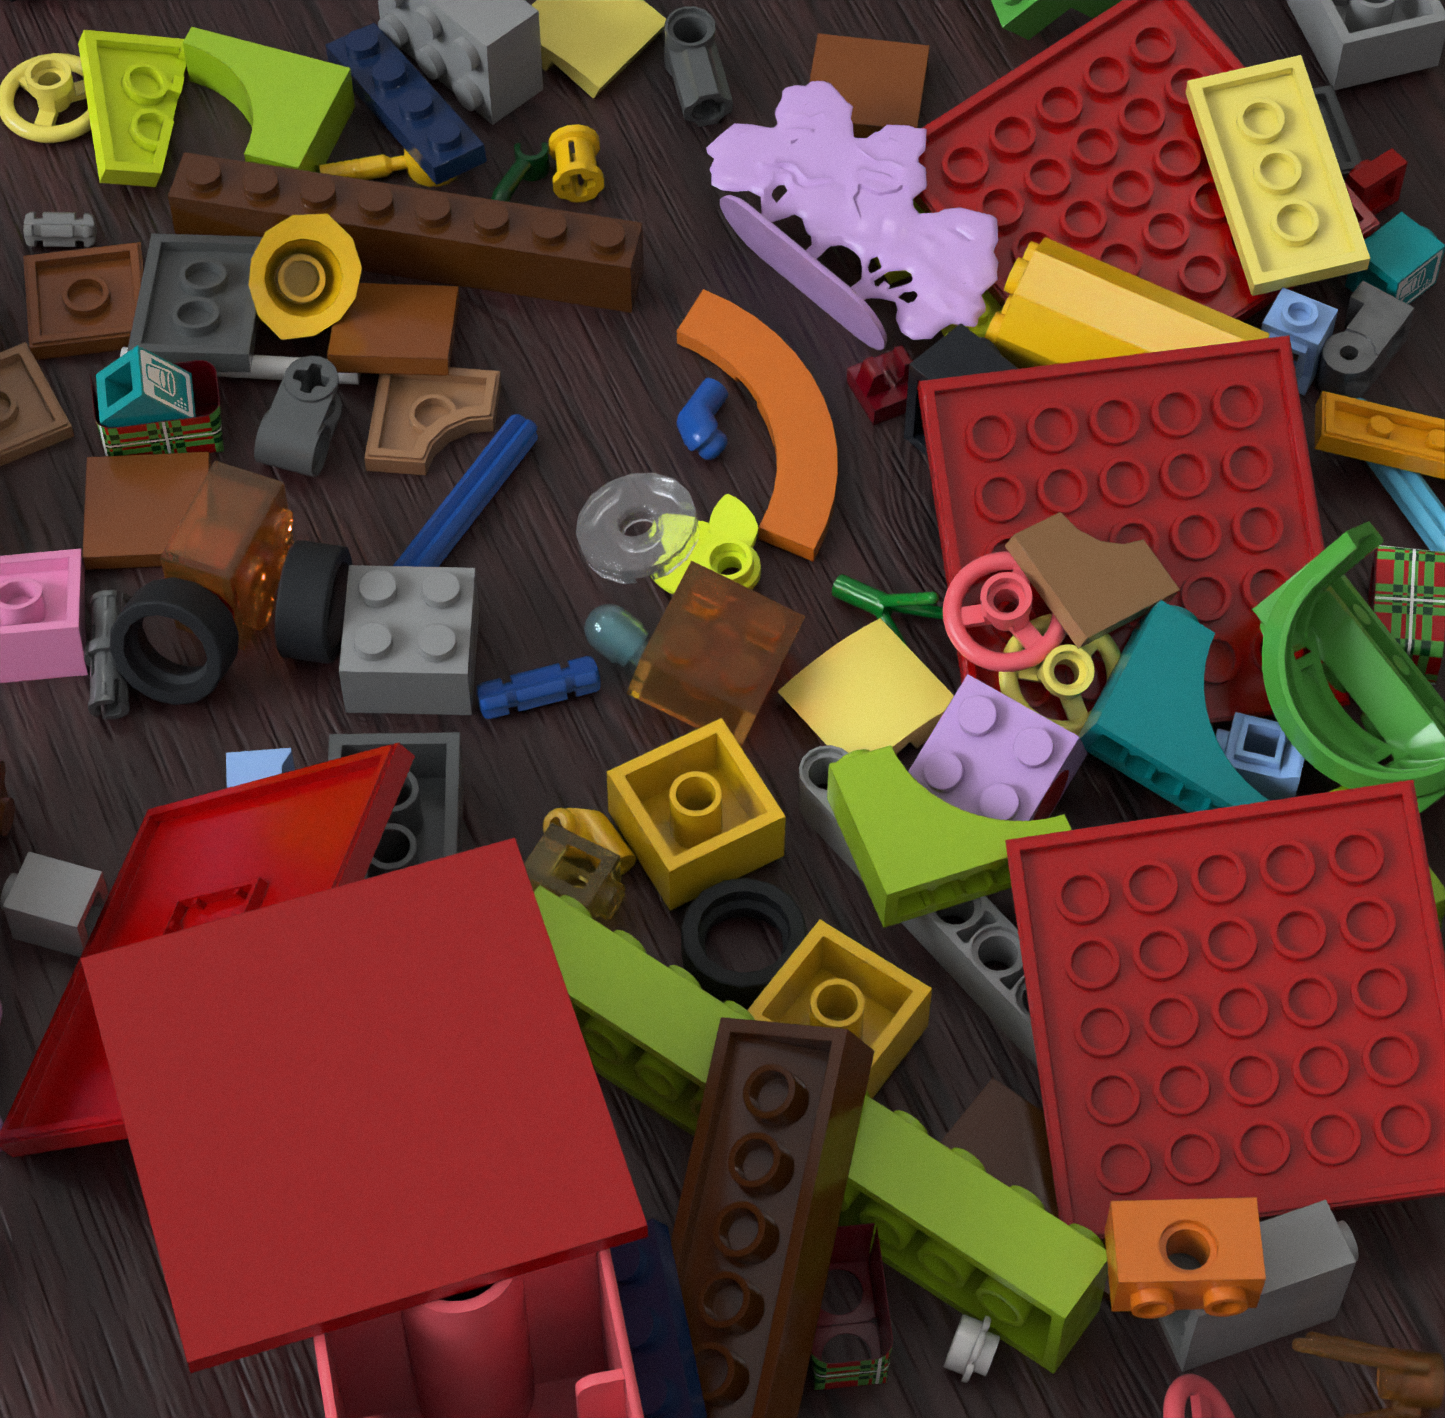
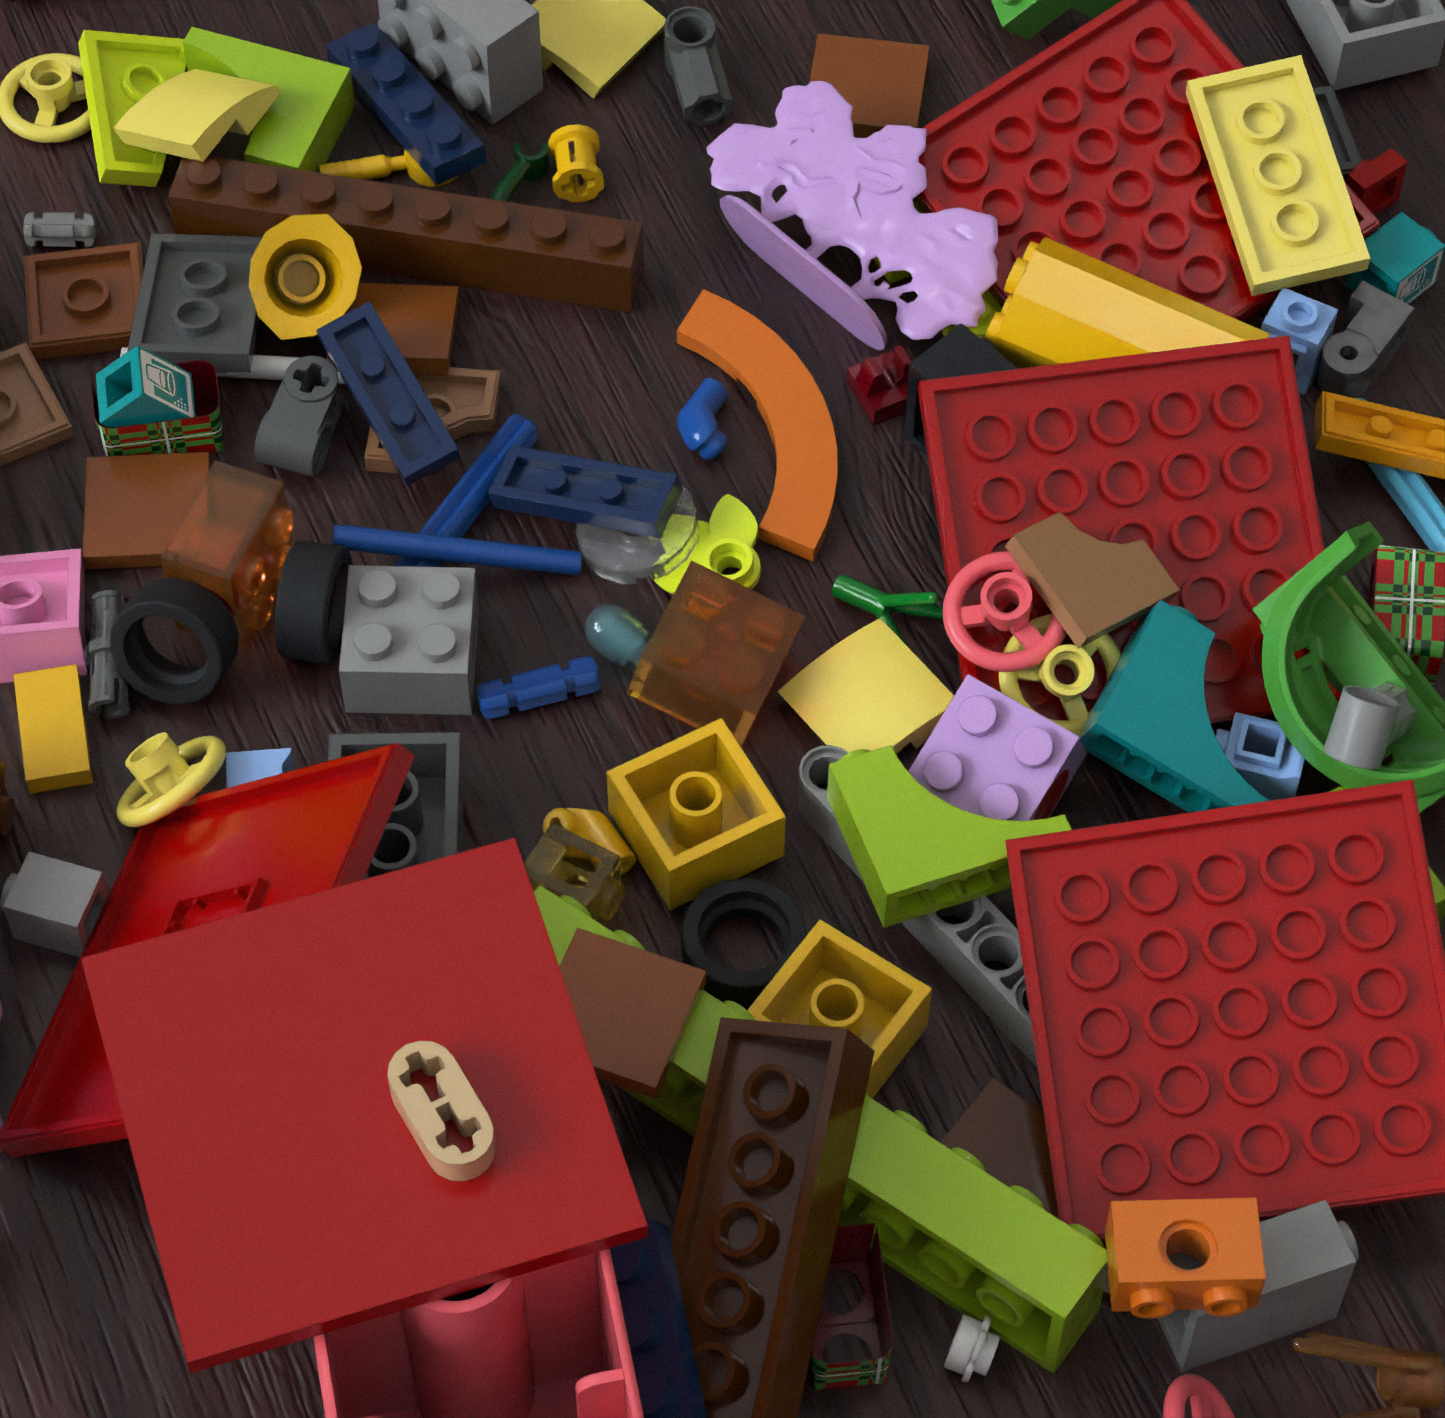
none -> yellow tile [13,664,94,794]
none -> light yellow slope [113,69,280,162]
none -> light yellow piece [116,732,226,827]
none -> dark blue plate [317,301,460,486]
none -> blue bar [331,524,582,576]
none -> tan beam [387,1041,496,1181]
none -> dark blue plate [488,445,683,538]
none -> dark orange tile [559,928,706,1099]
none -> light grey piece [1323,681,1417,769]

